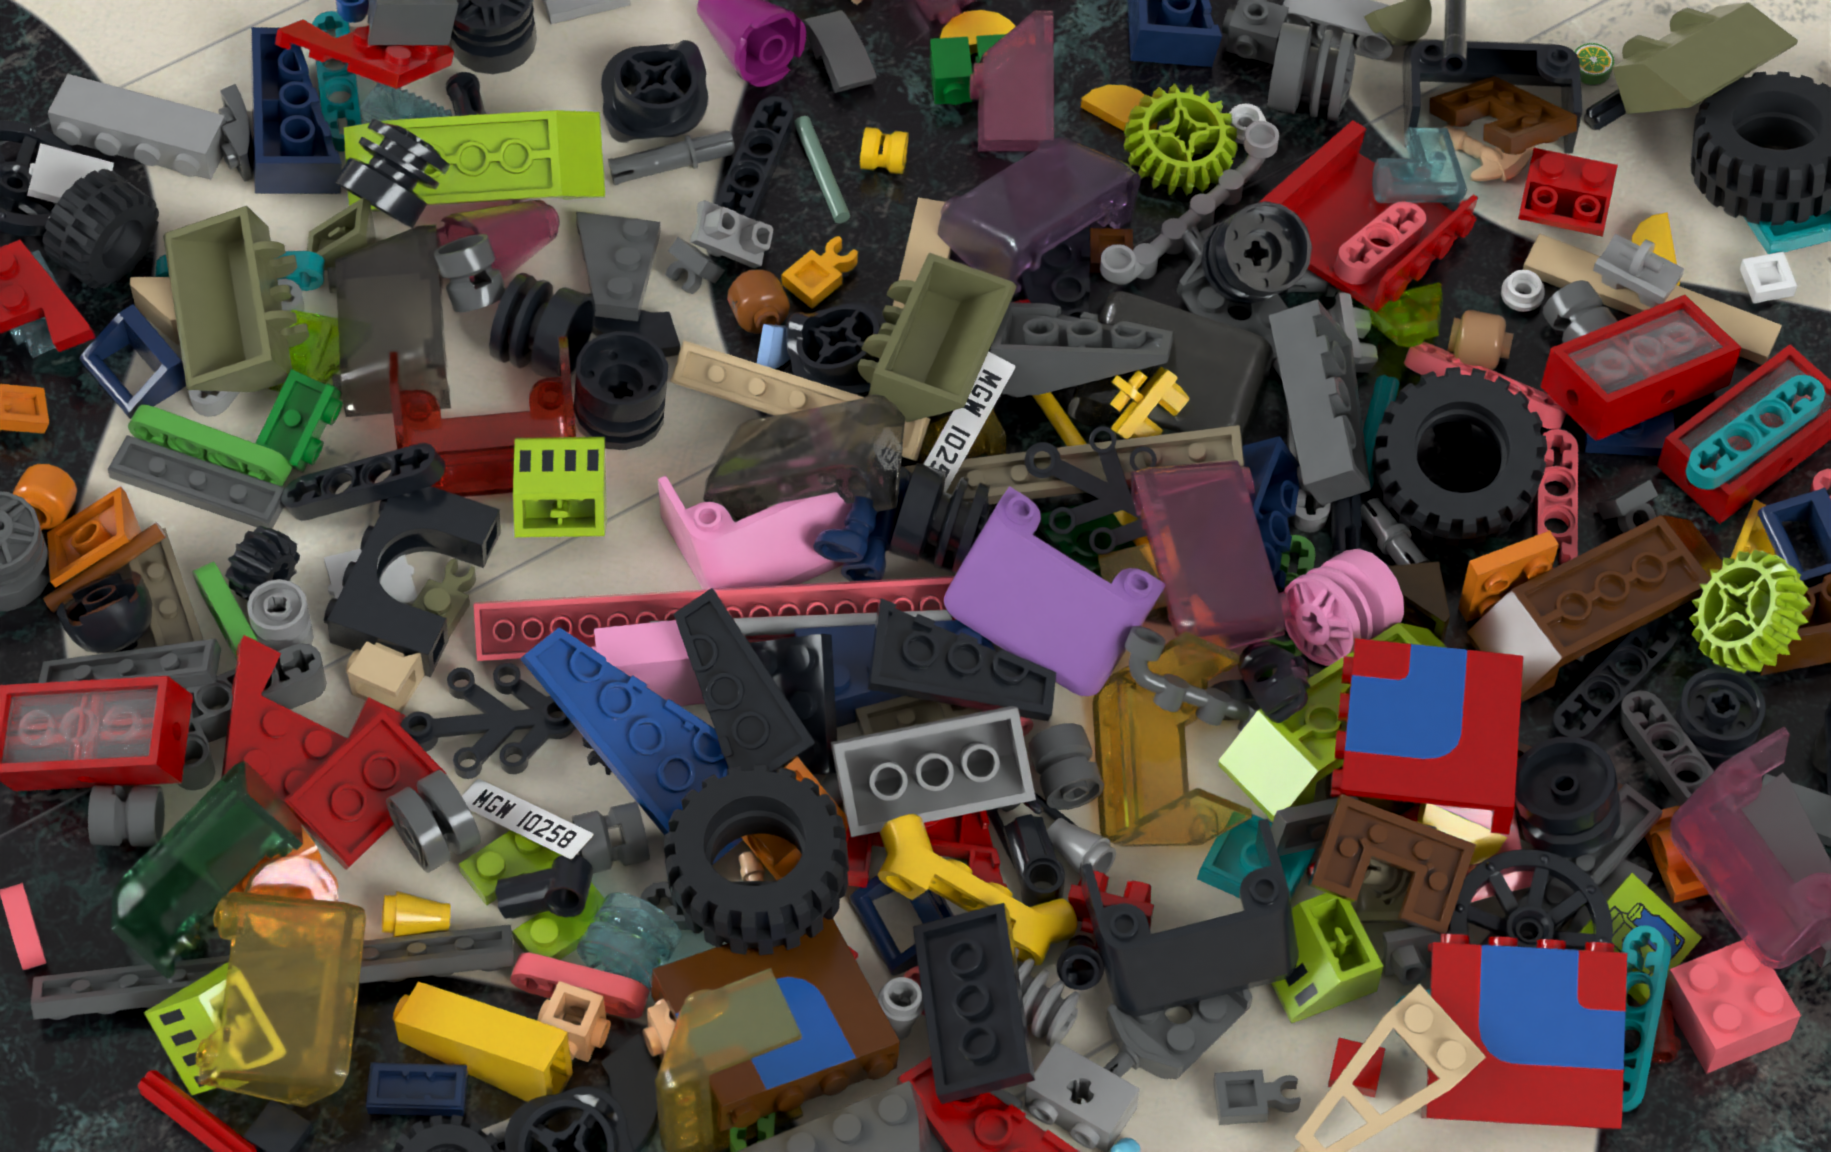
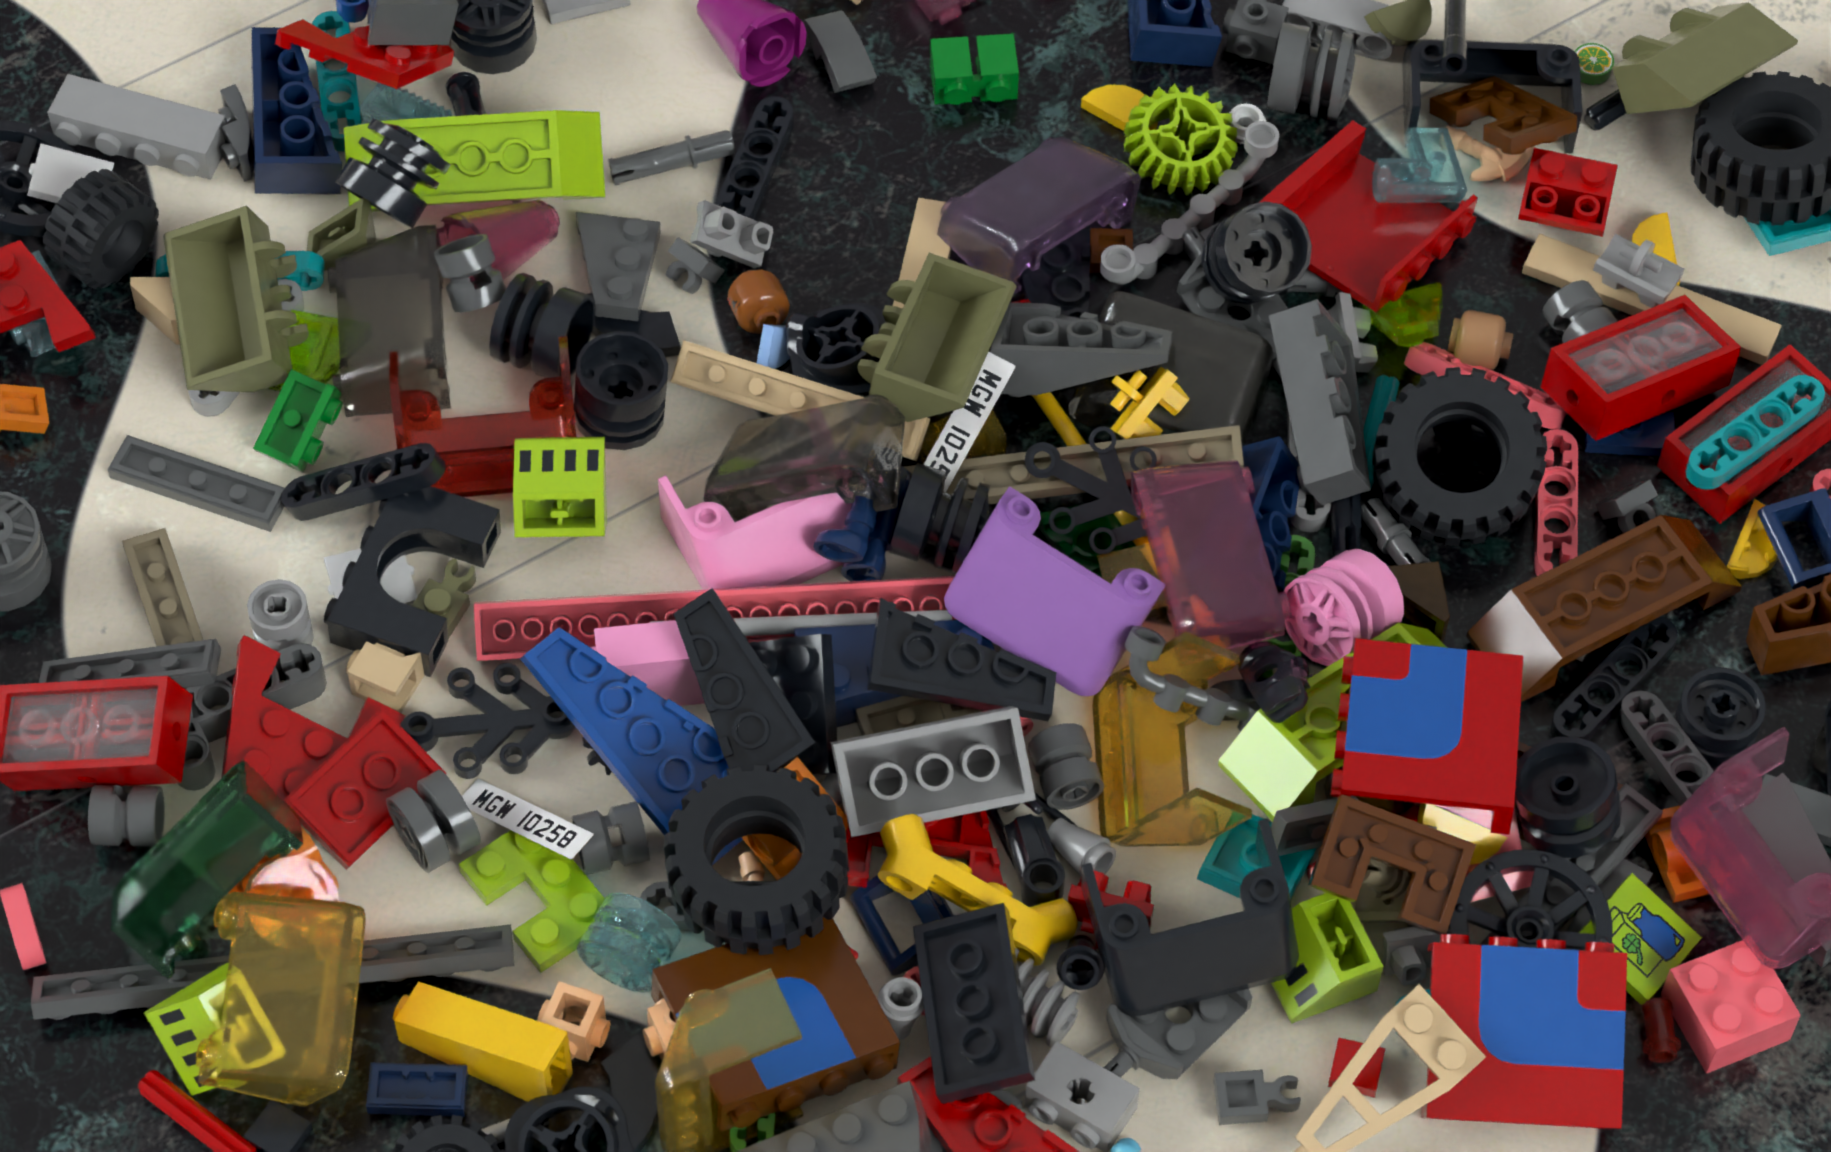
orange head [12,464,77,530] -> none
dark orange bar [43,522,167,613] -> none
orange slope [47,486,141,588] -> none
black cylinder [57,571,153,654] -> none
dark blue tile [80,305,186,419] -> none
bright green beam [128,405,292,487] -> none
bright green beam [192,561,258,660] -> none
black gear [225,525,300,601] -> none
yellow cone [381,891,451,937] -> none
black piece [495,855,594,919] -> none
coral beam [510,953,650,1019] -> none
black piece [601,40,708,143] -> none
light orange plate [781,236,858,309] -> none
sand green bar [794,116,850,223] -> none
yellow wheel [860,127,908,174] -> none
yellow tile [940,10,1019,54] -> none
clear pink windscreen [970,10,1054,152] -> none
coral beam [1334,202,1426,284] -> none
orange plate [1458,531,1559,622] -> none
white plate [1501,270,1545,311] -> none
teal beam [1621,925,1671,1112] -> none
lime gear [1689,550,1811,674] -> none
white plate [1740,252,1797,303] -> none

